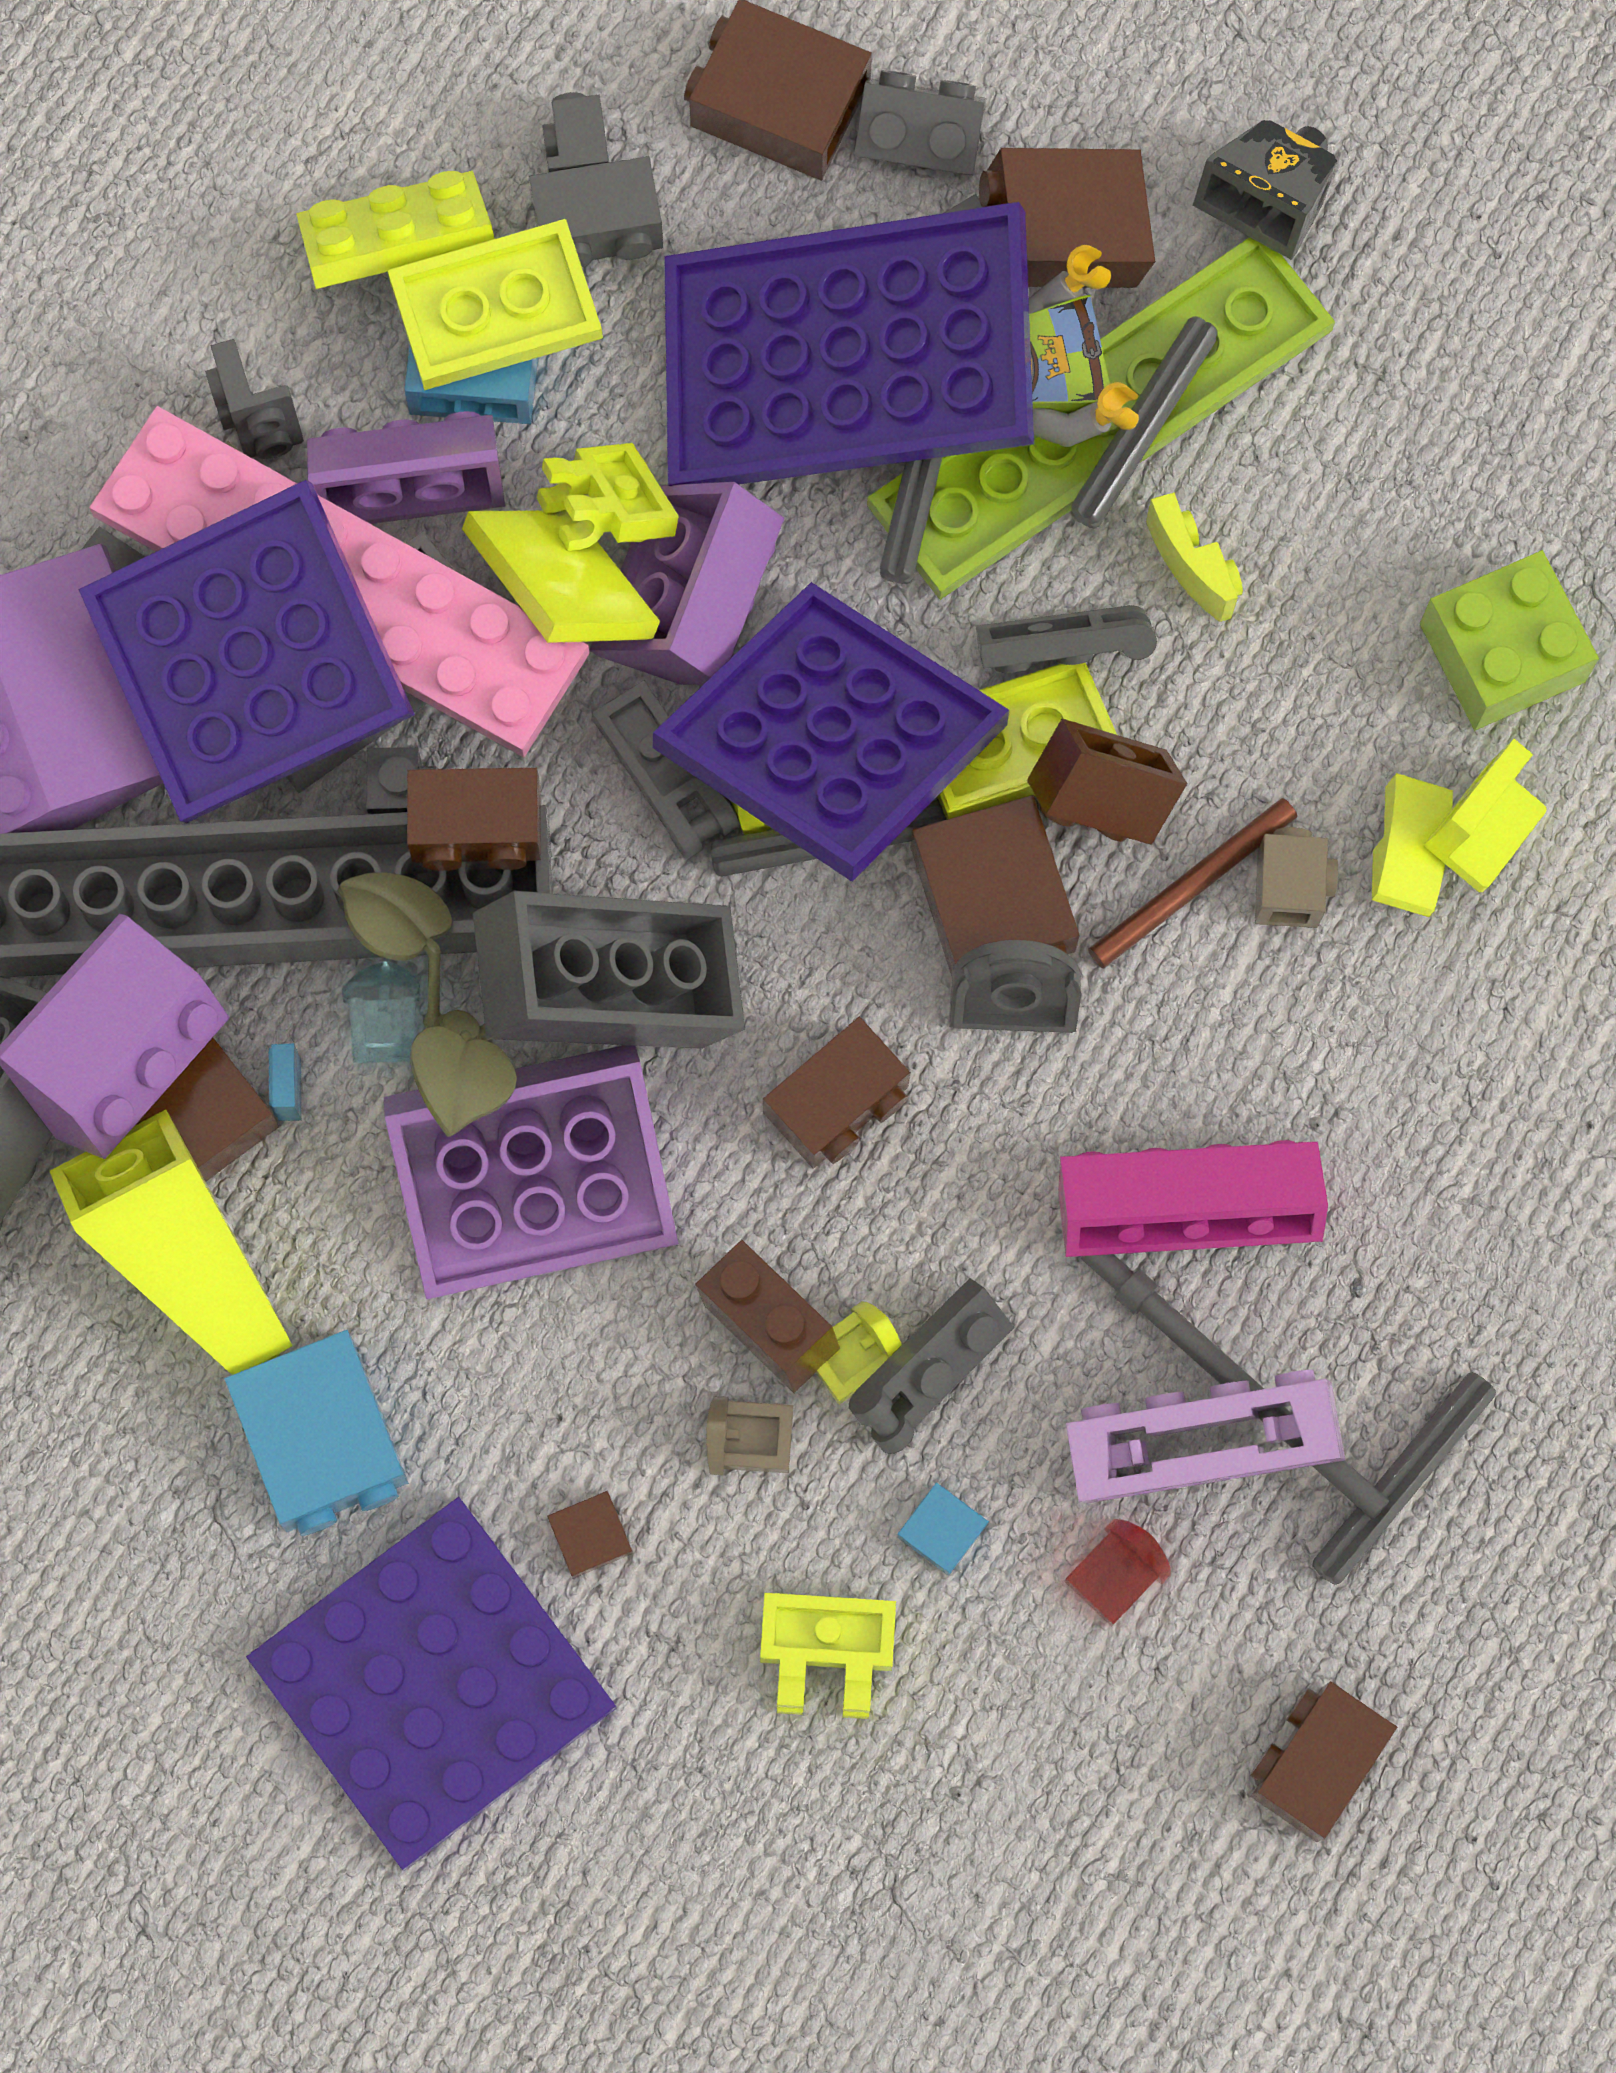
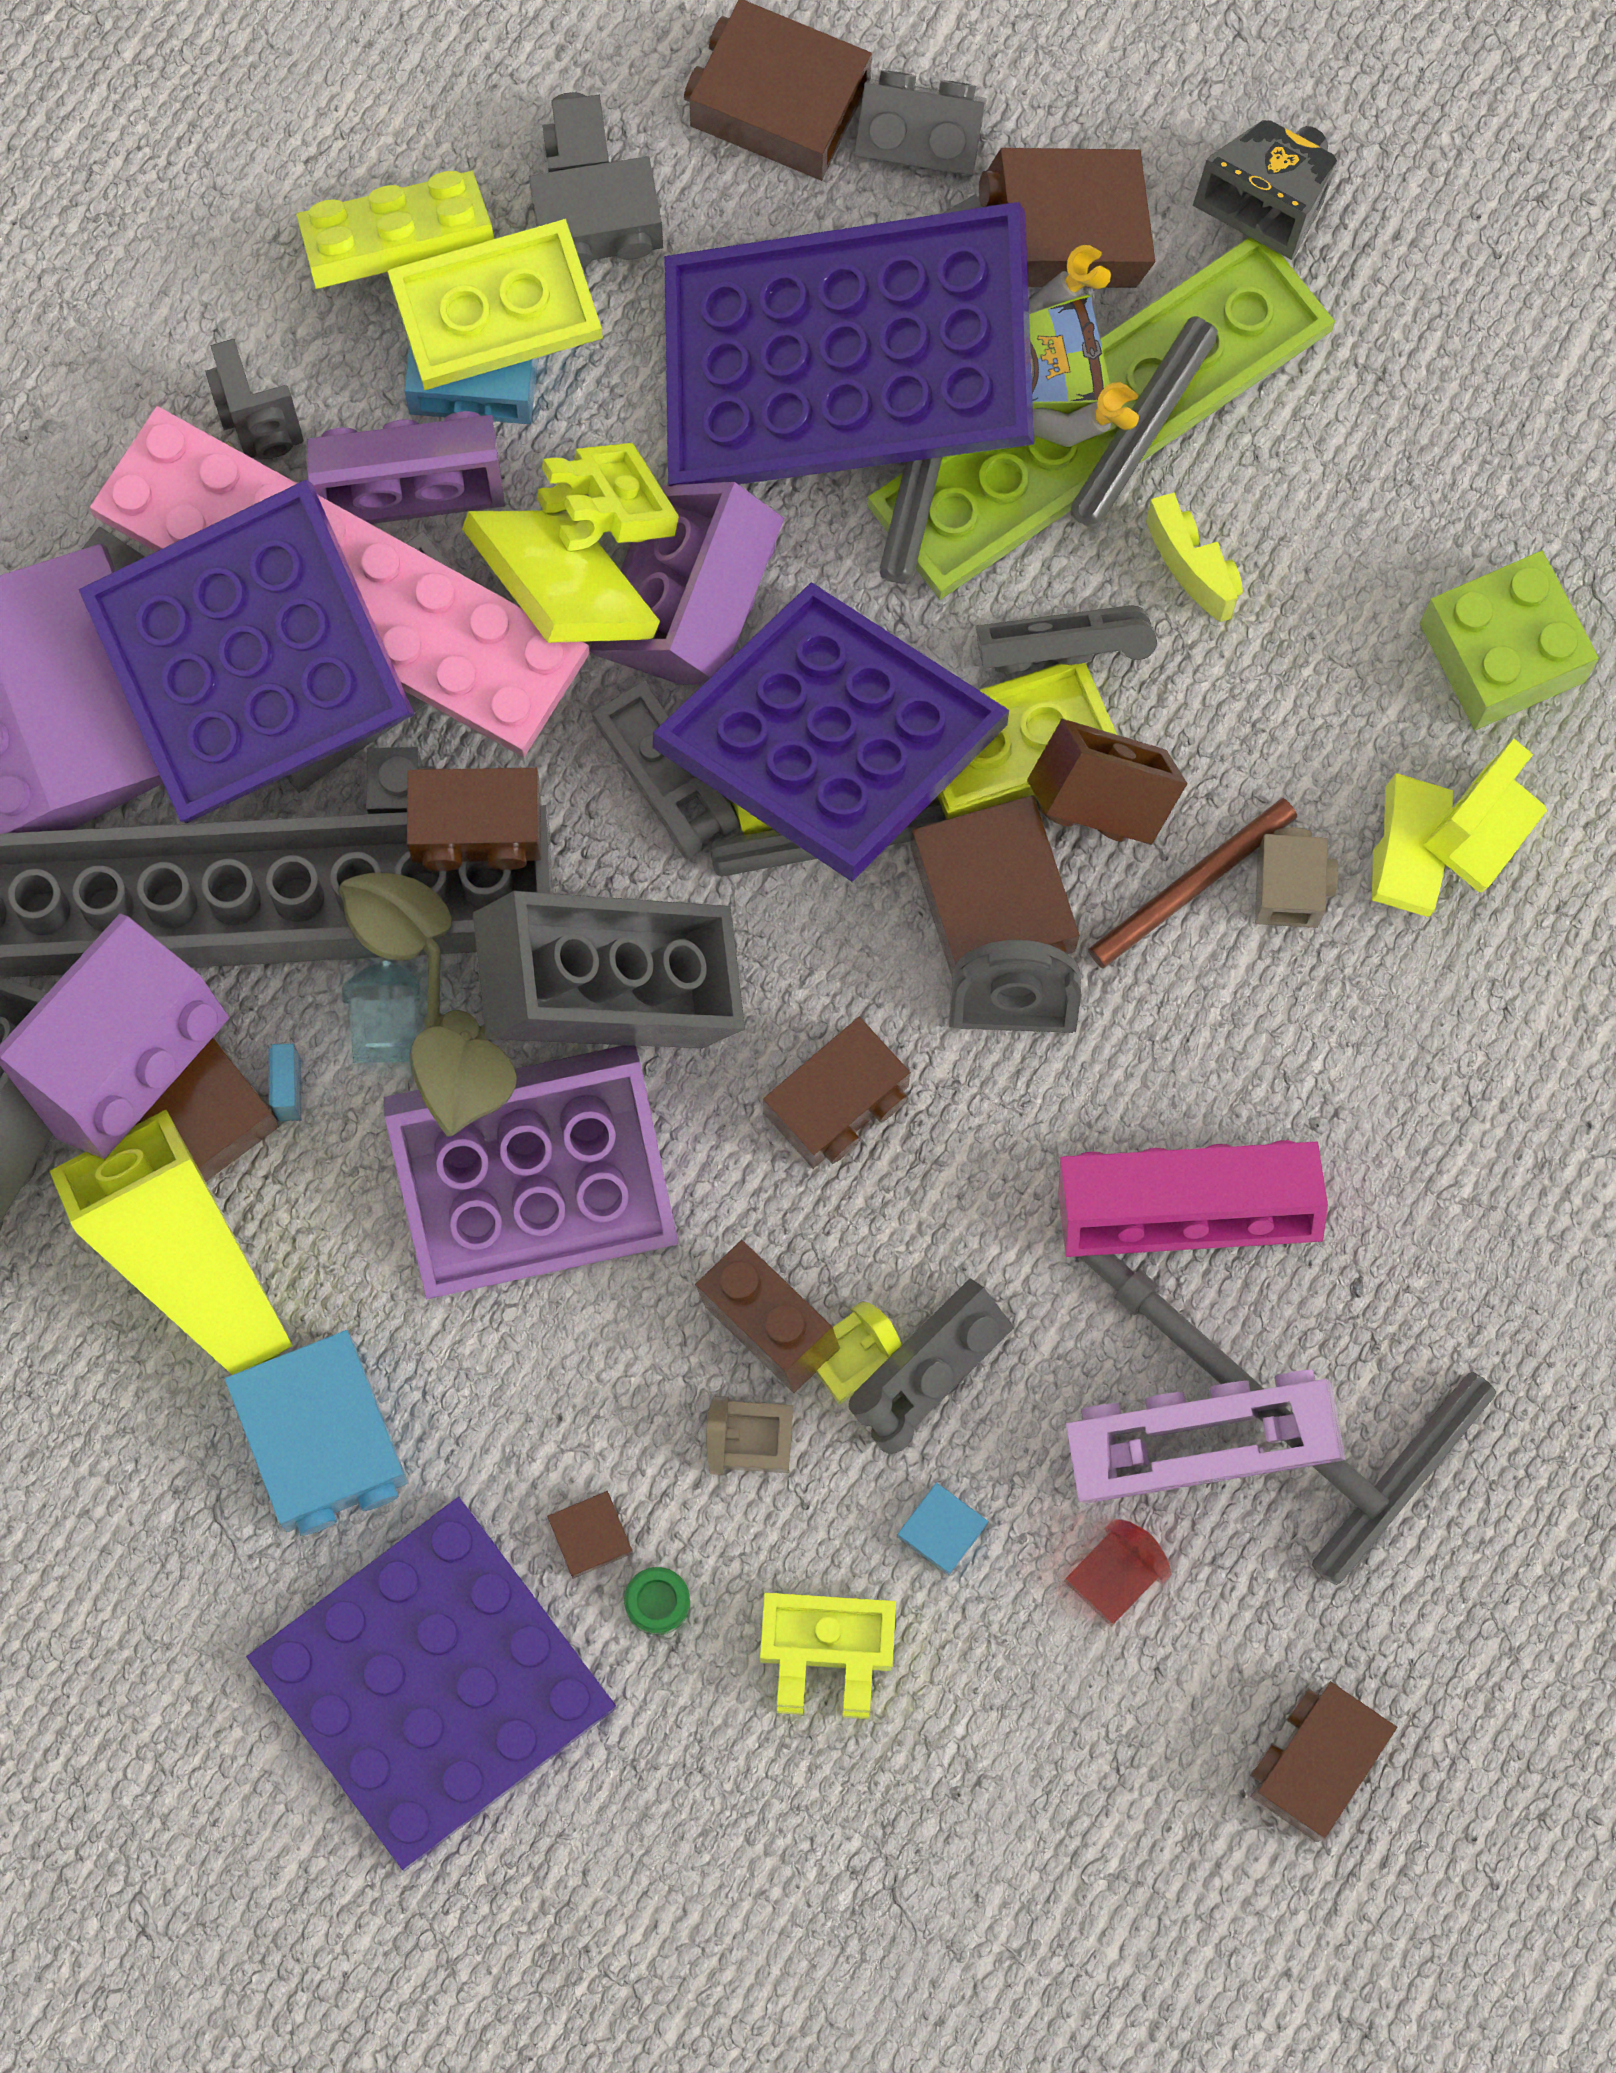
none -> green tile [624,1567,690,1635]

